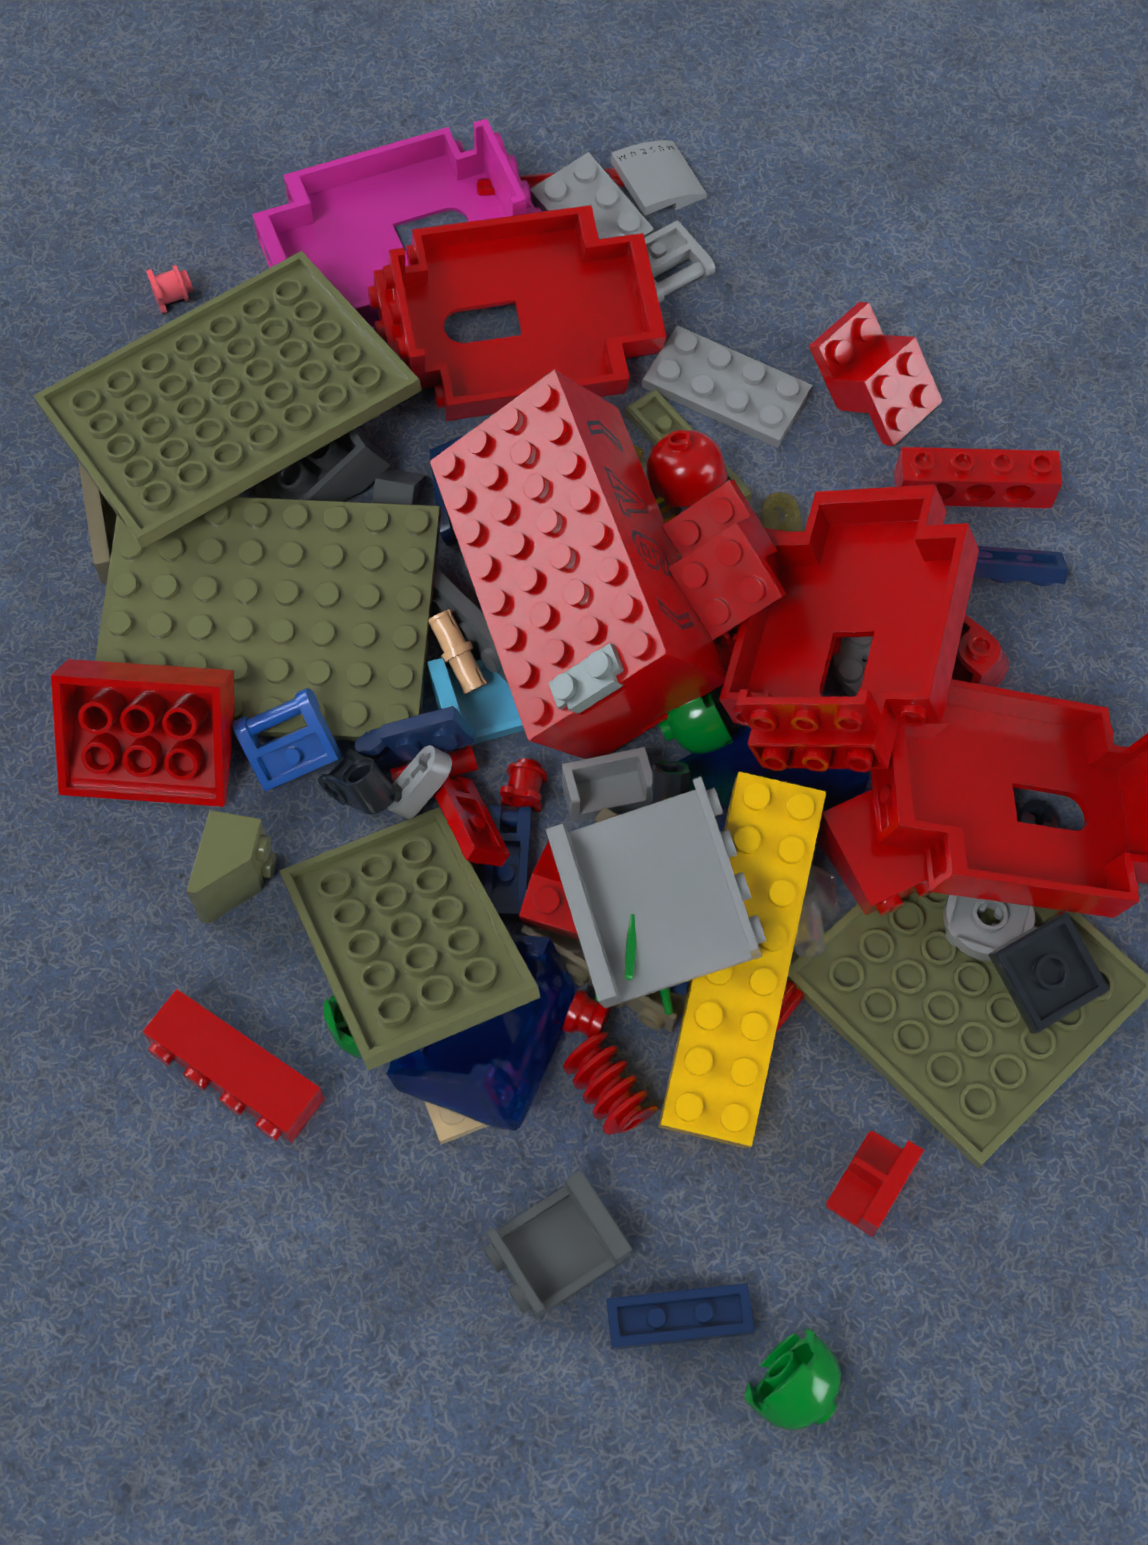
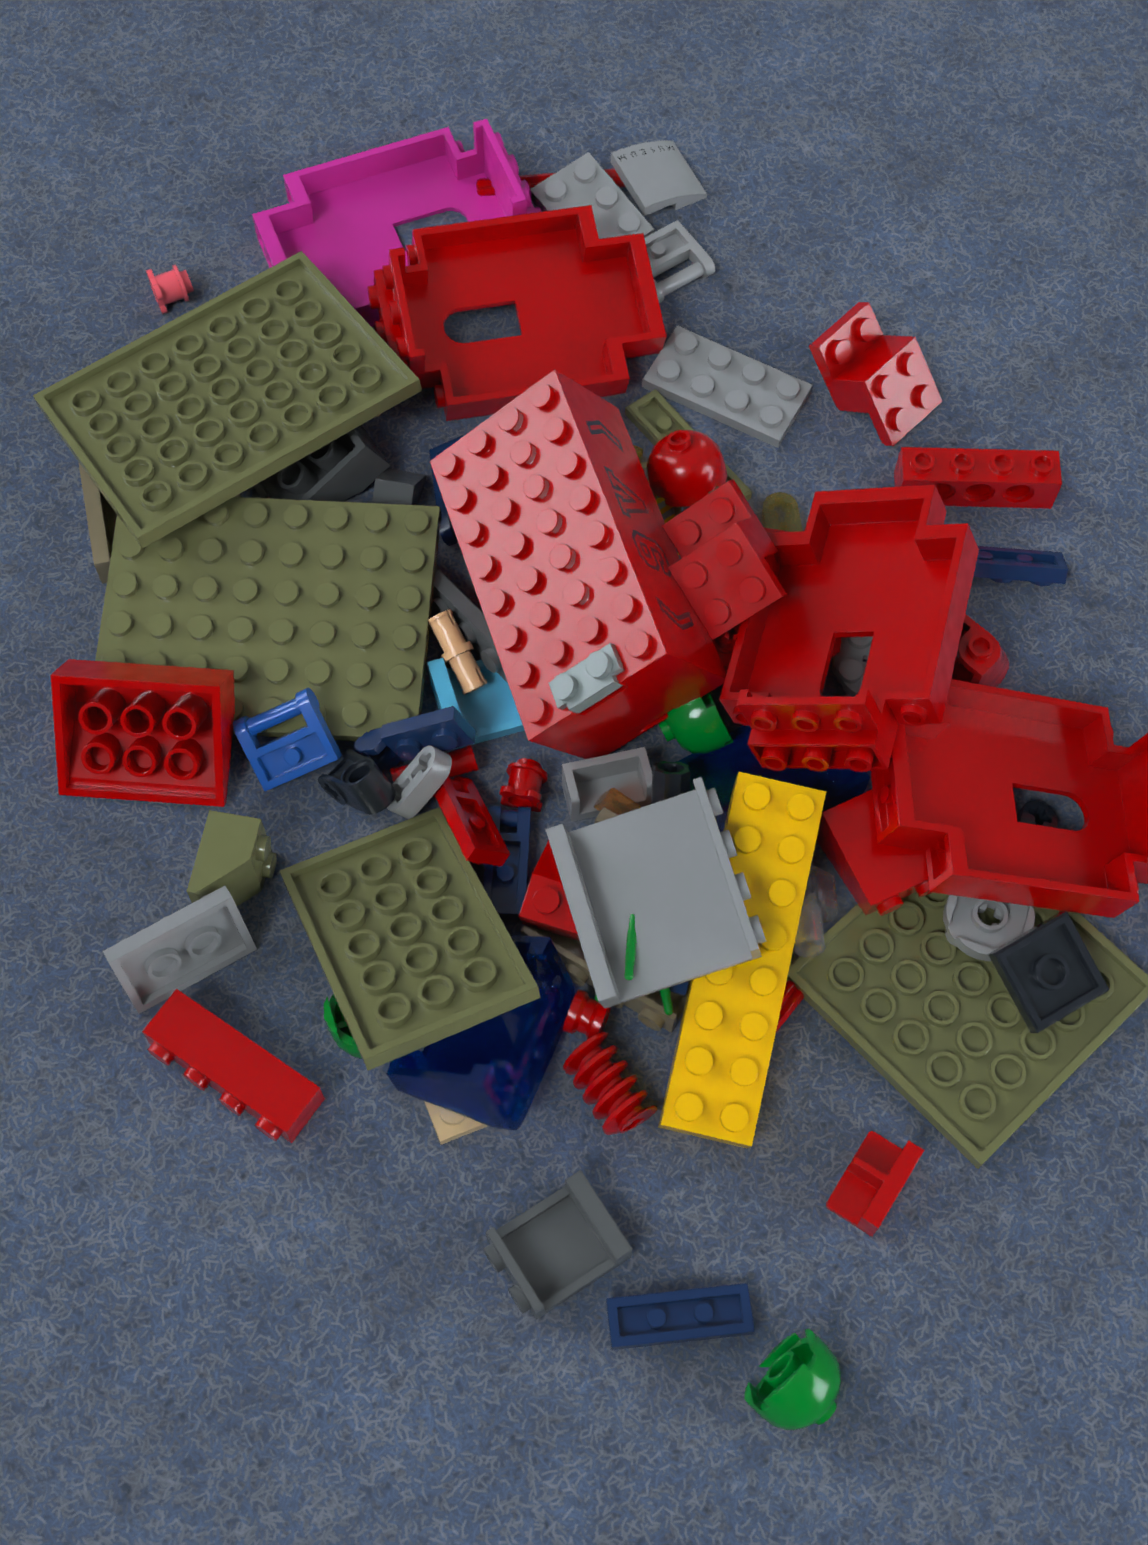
none -> light grey plate [103,886,257,1014]
none -> clear orange tile [593,788,642,815]

